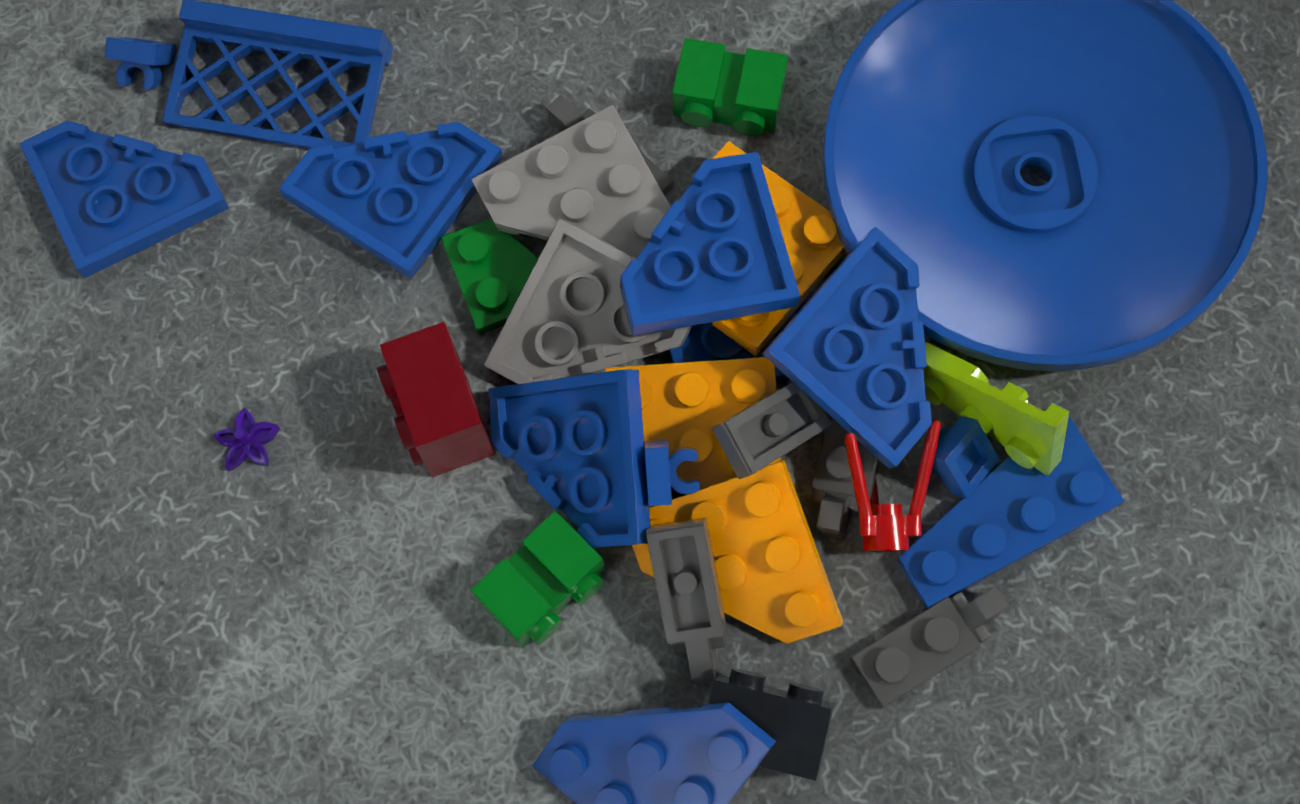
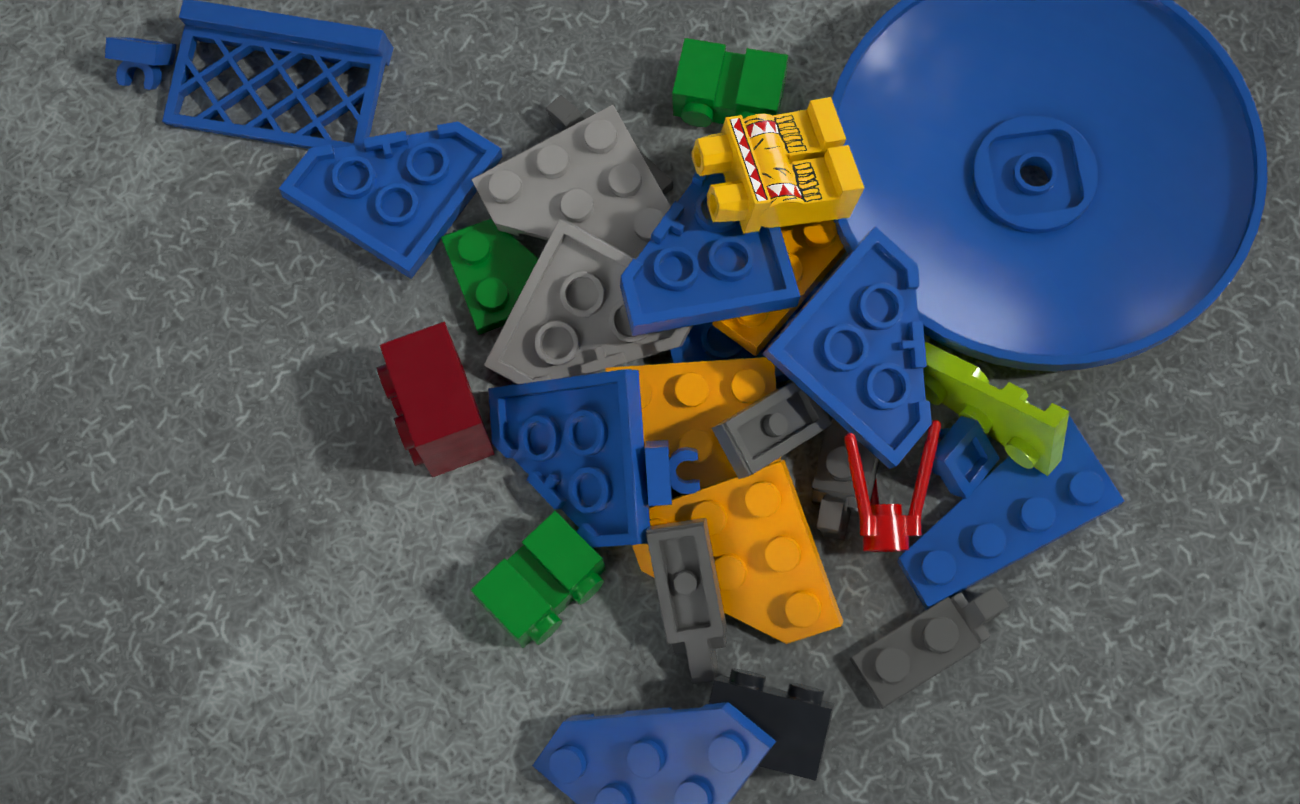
blue plate [19,120,229,278] -> none
dark purple plant [213,407,280,471] -> none
none -> yellow hips [692,97,864,234]

